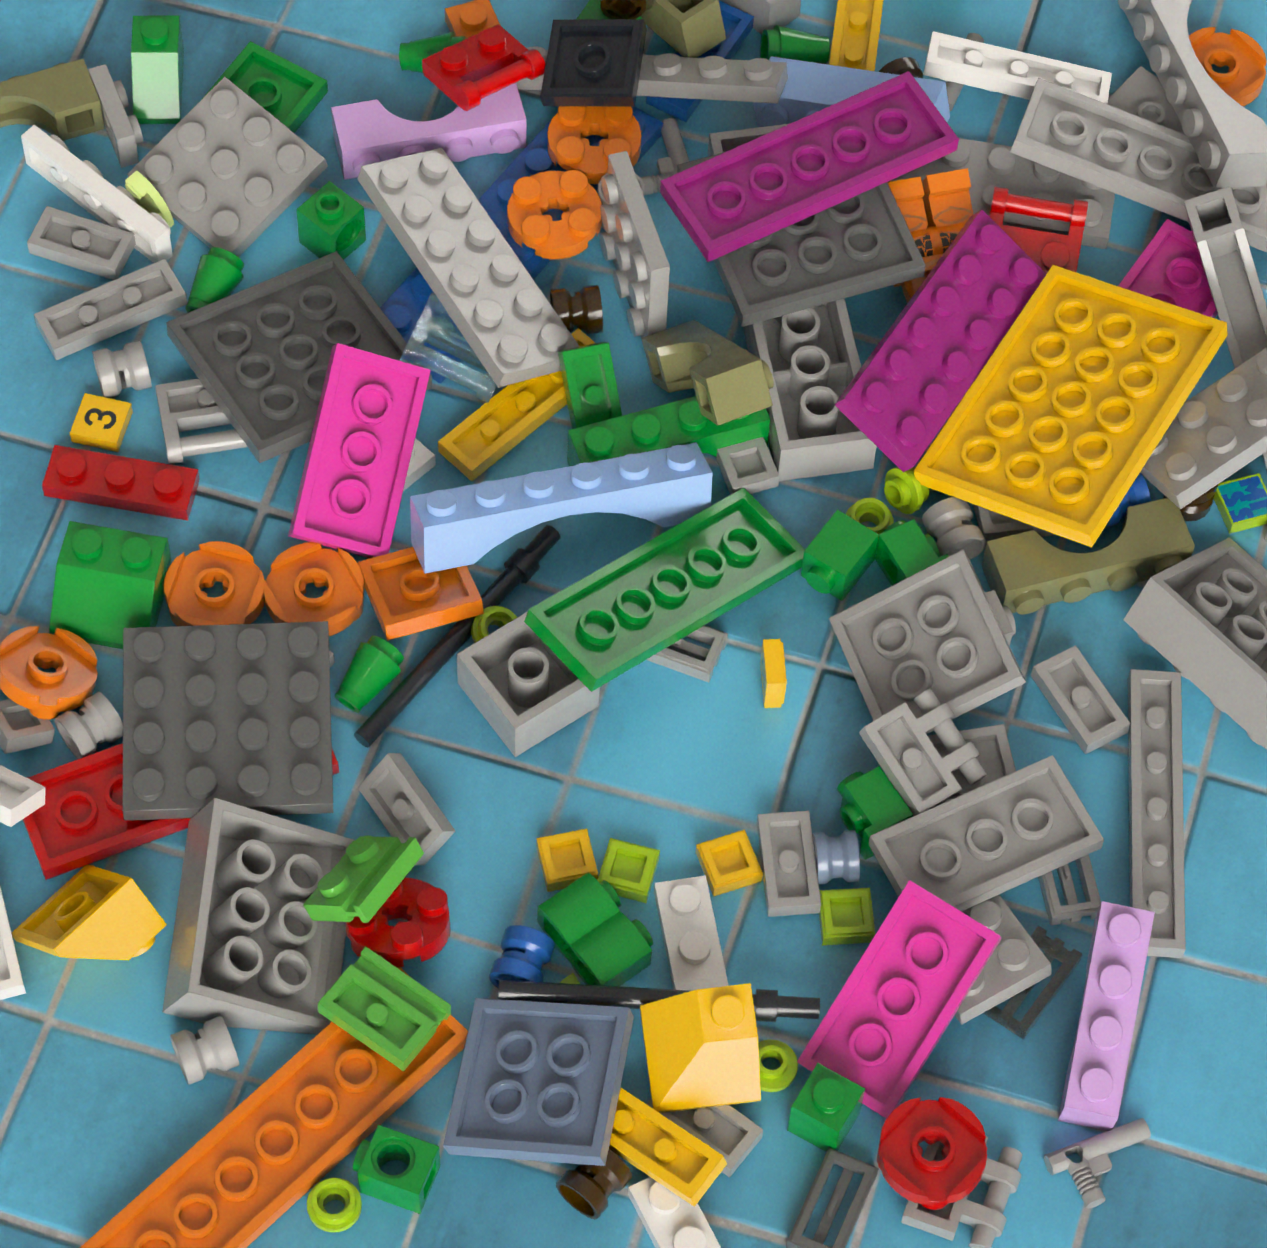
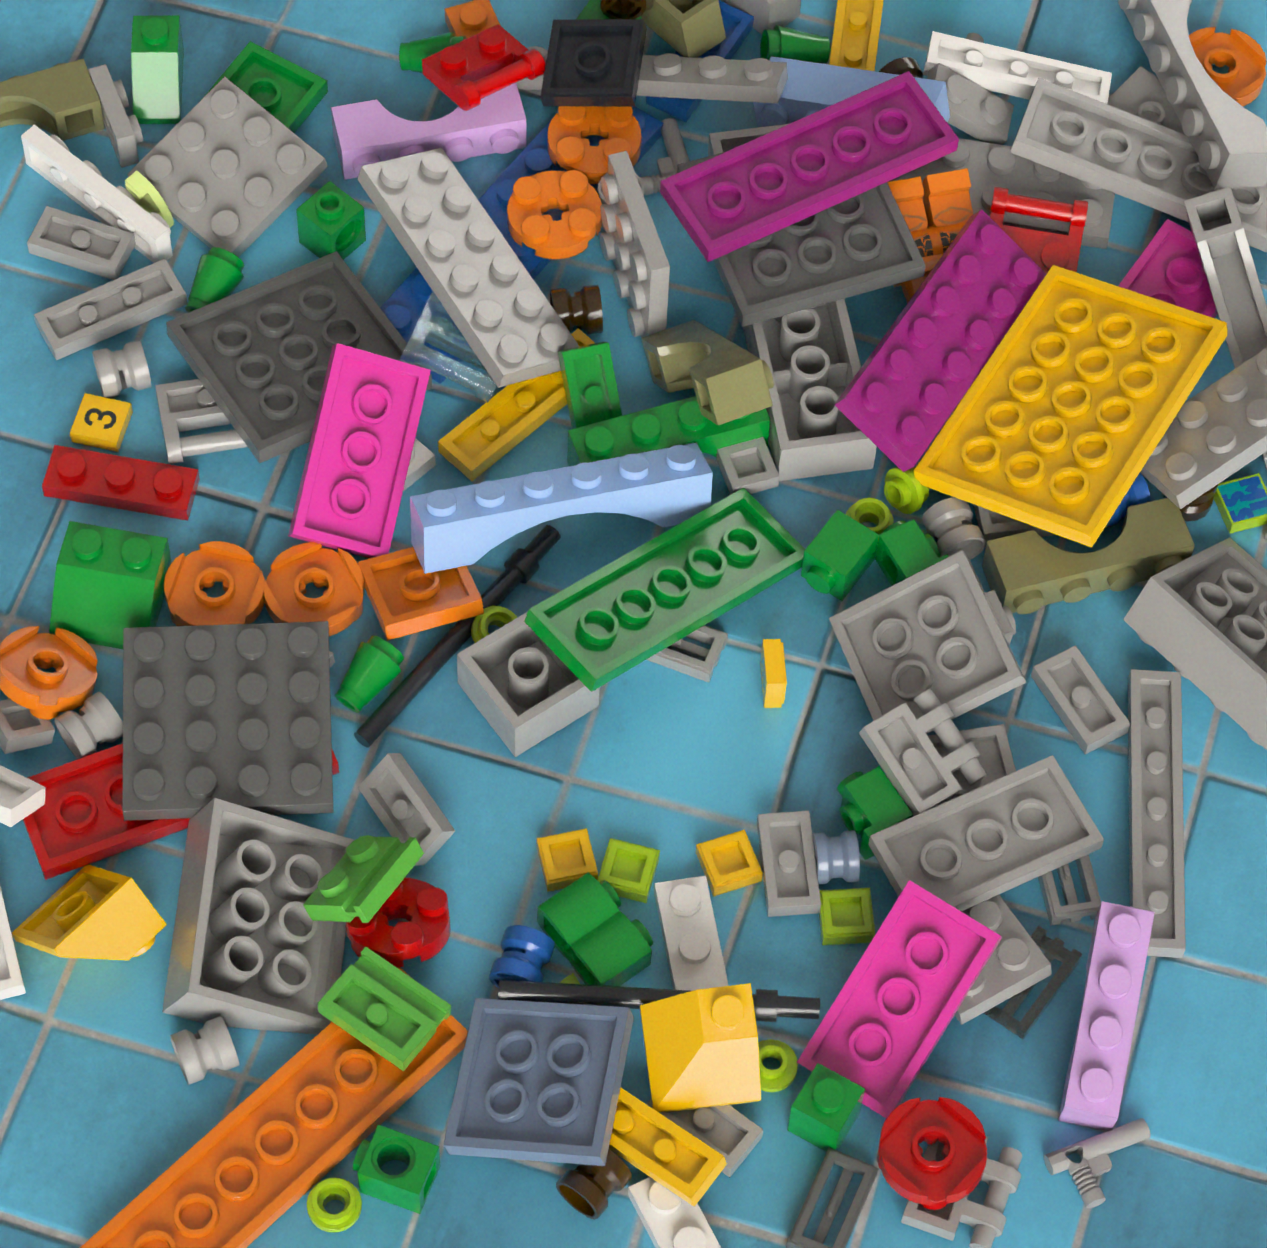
none -> light grey plate [927,63,1014,145]

